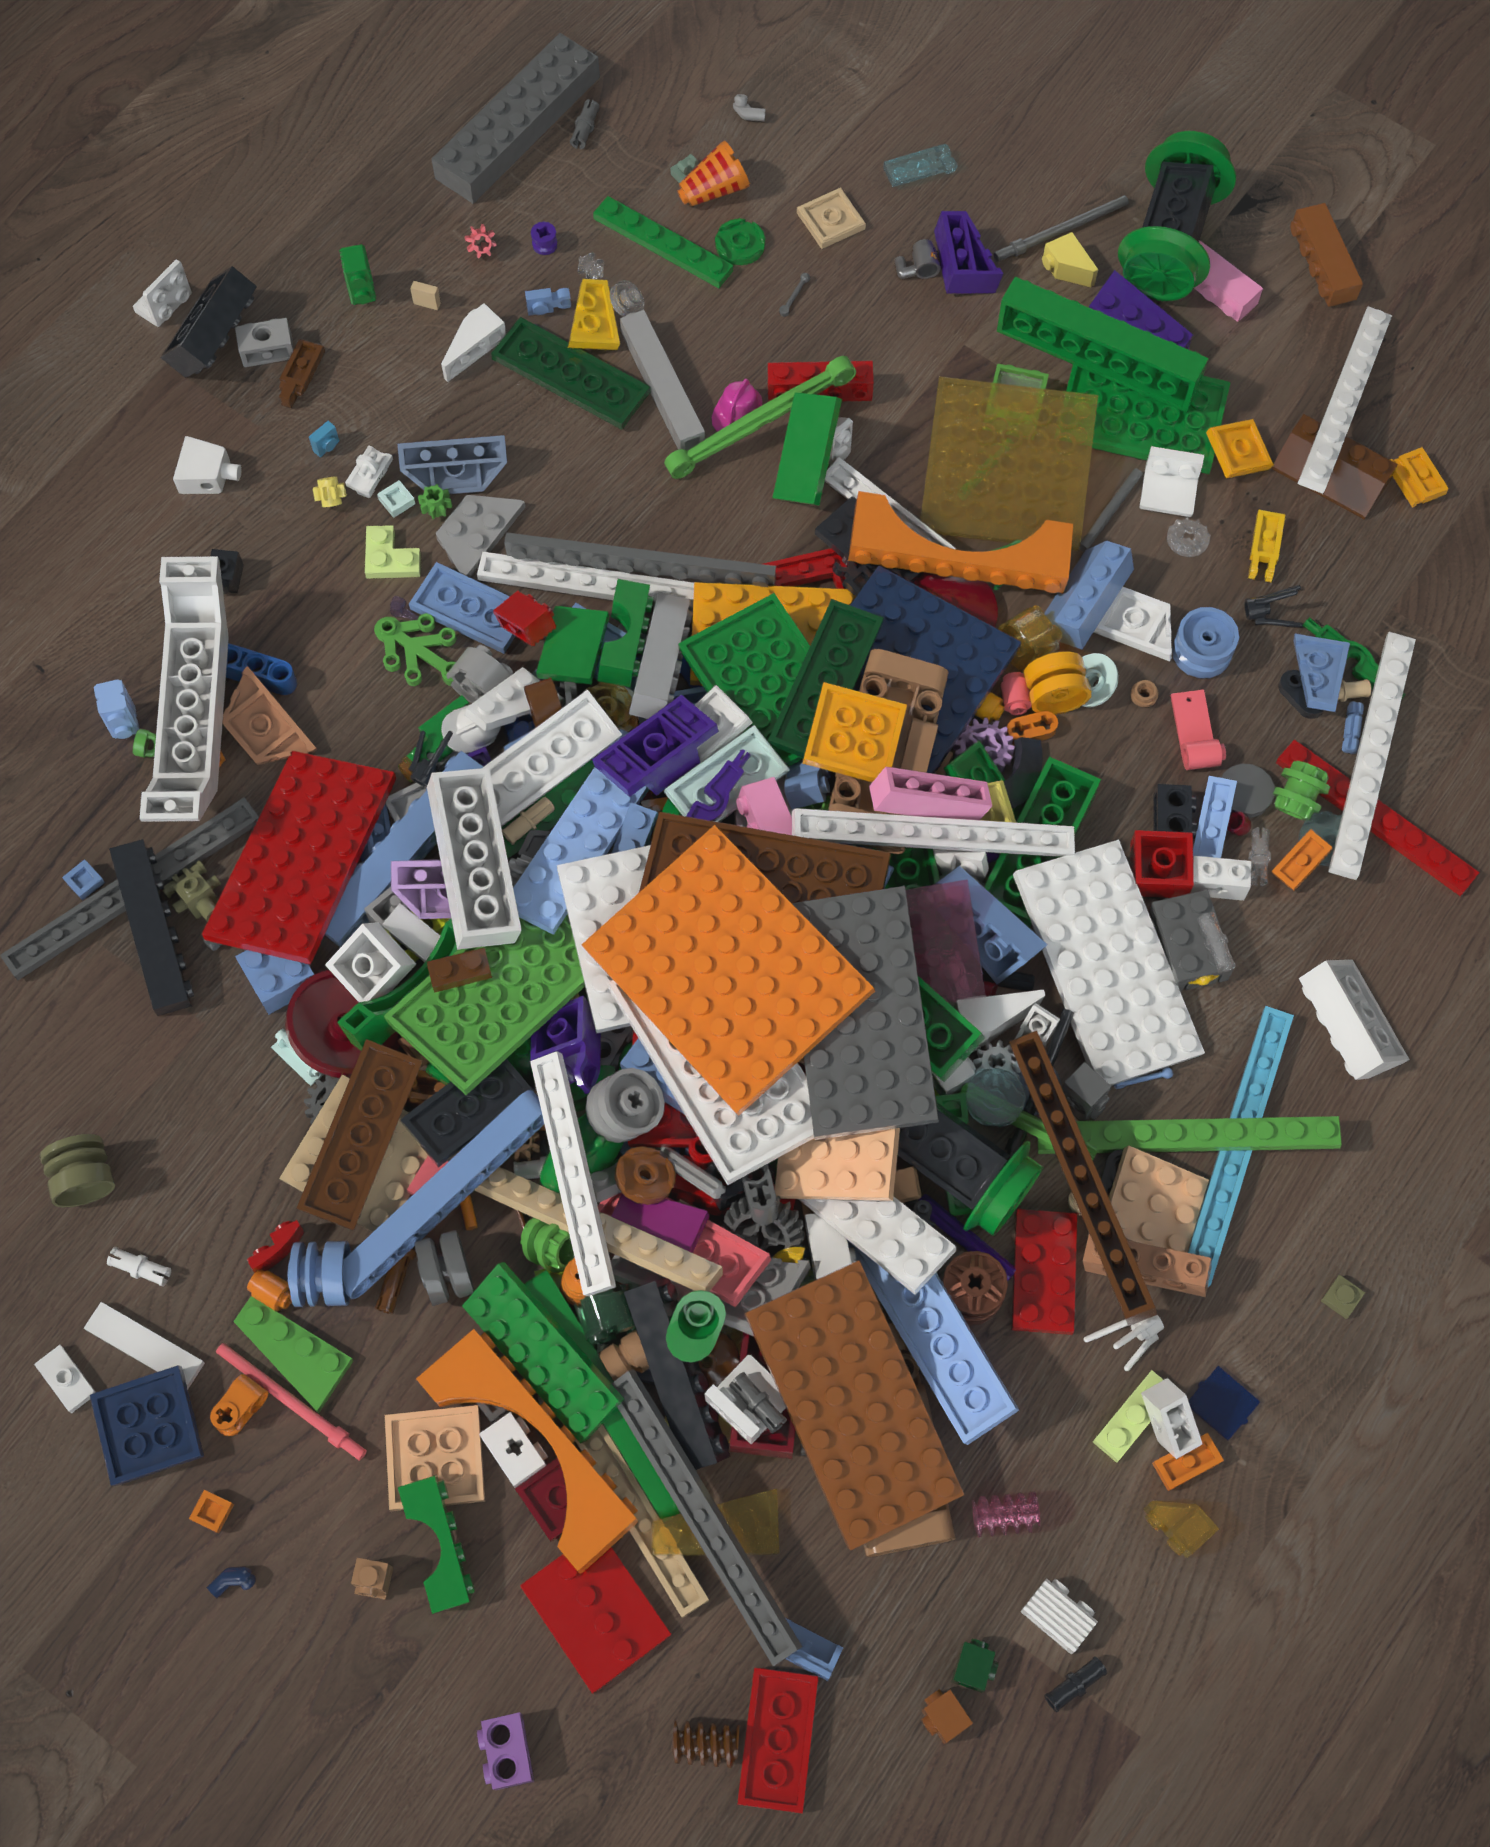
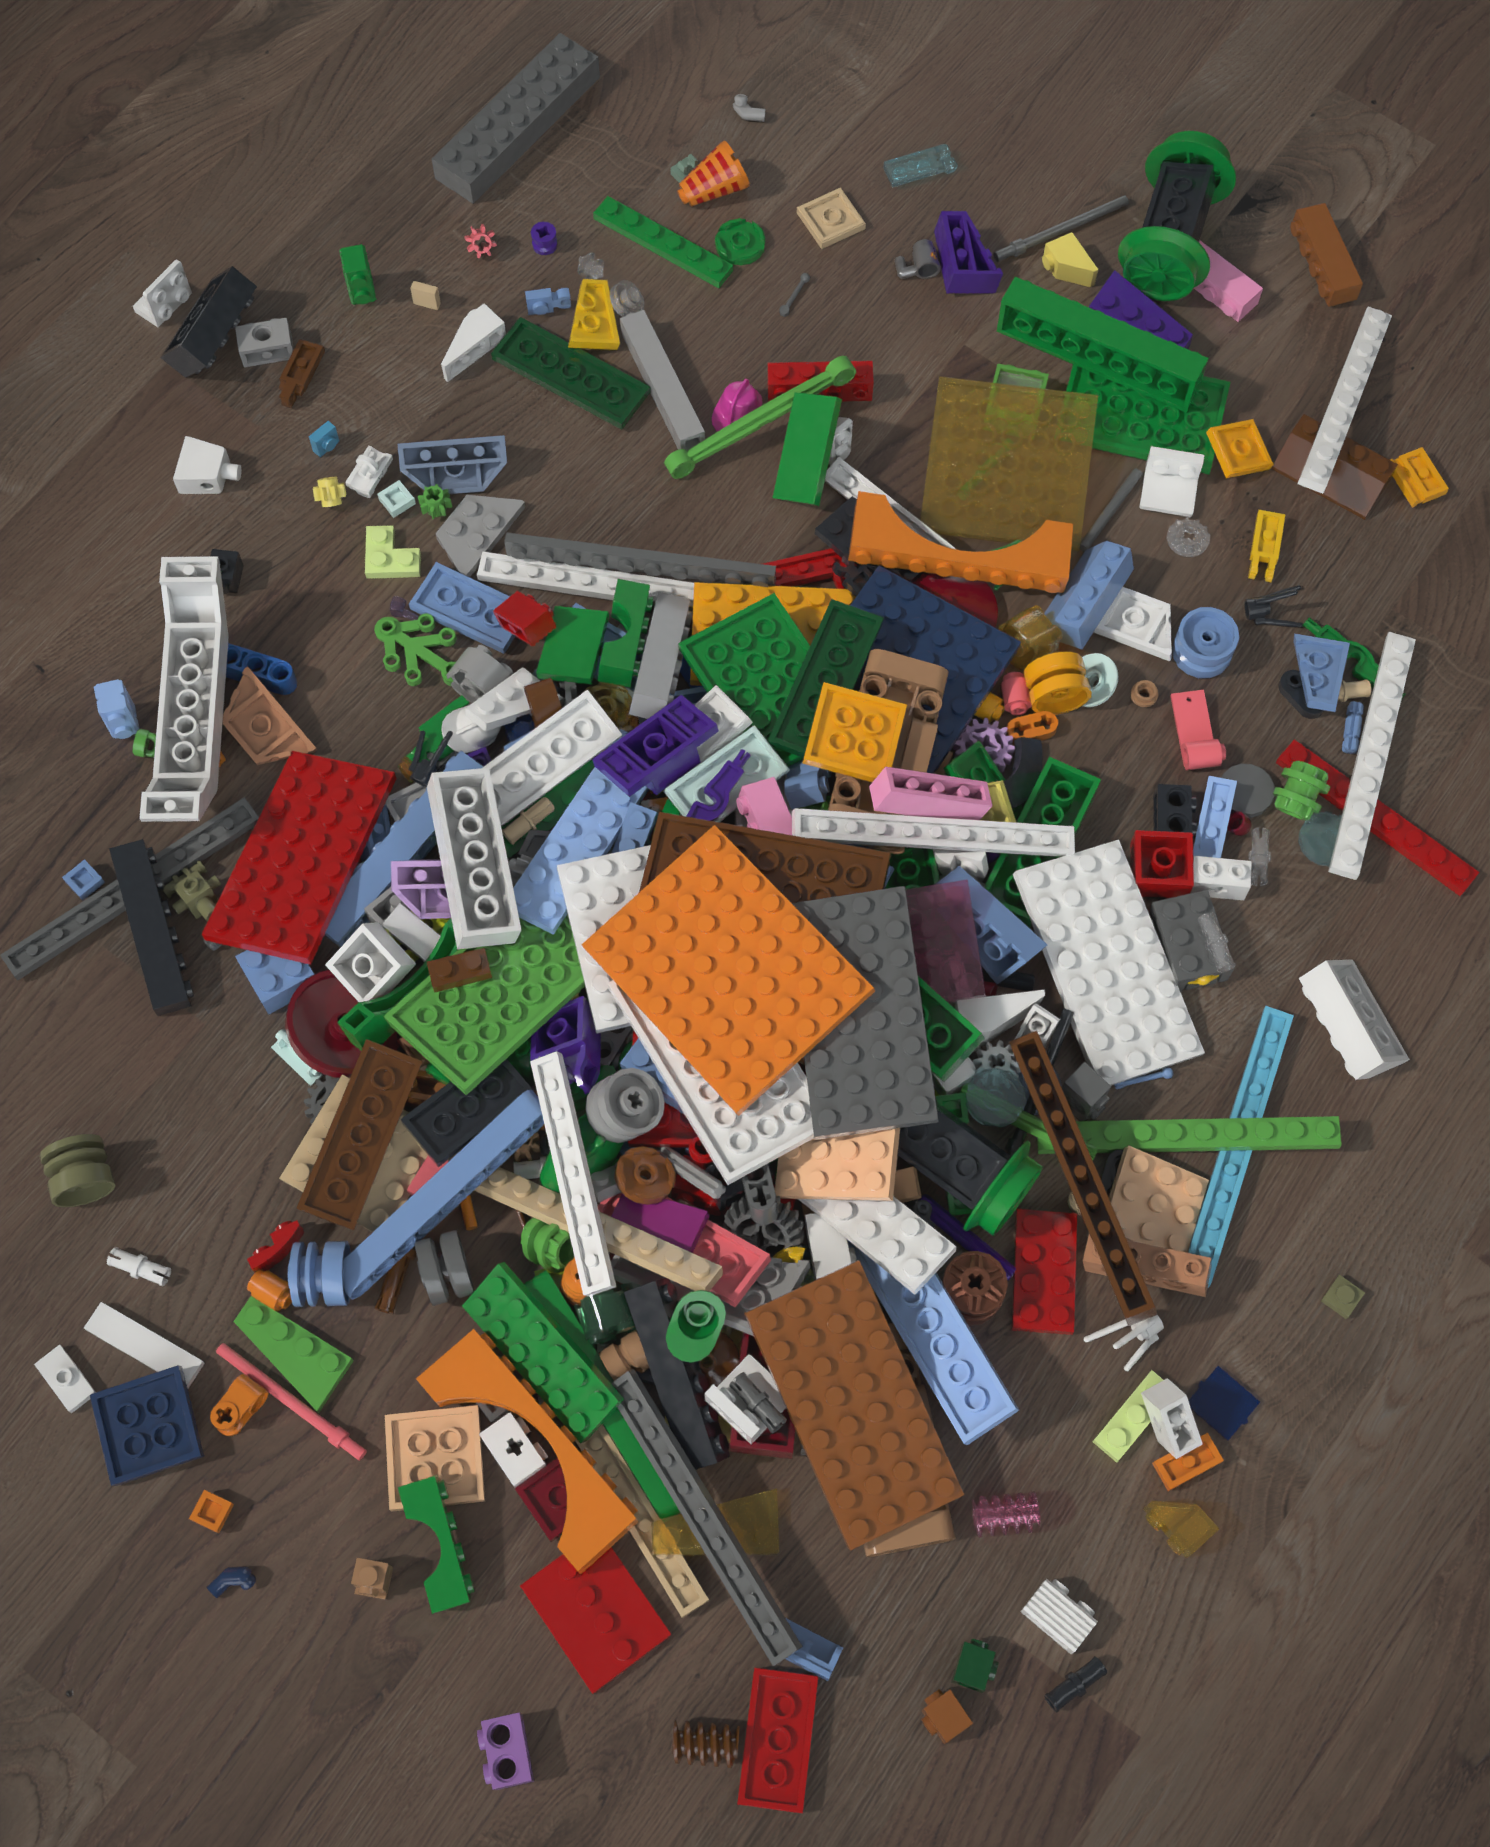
dark grey pin [570,99,600,149] -> none
orange plate [1272,829,1333,891] -> none

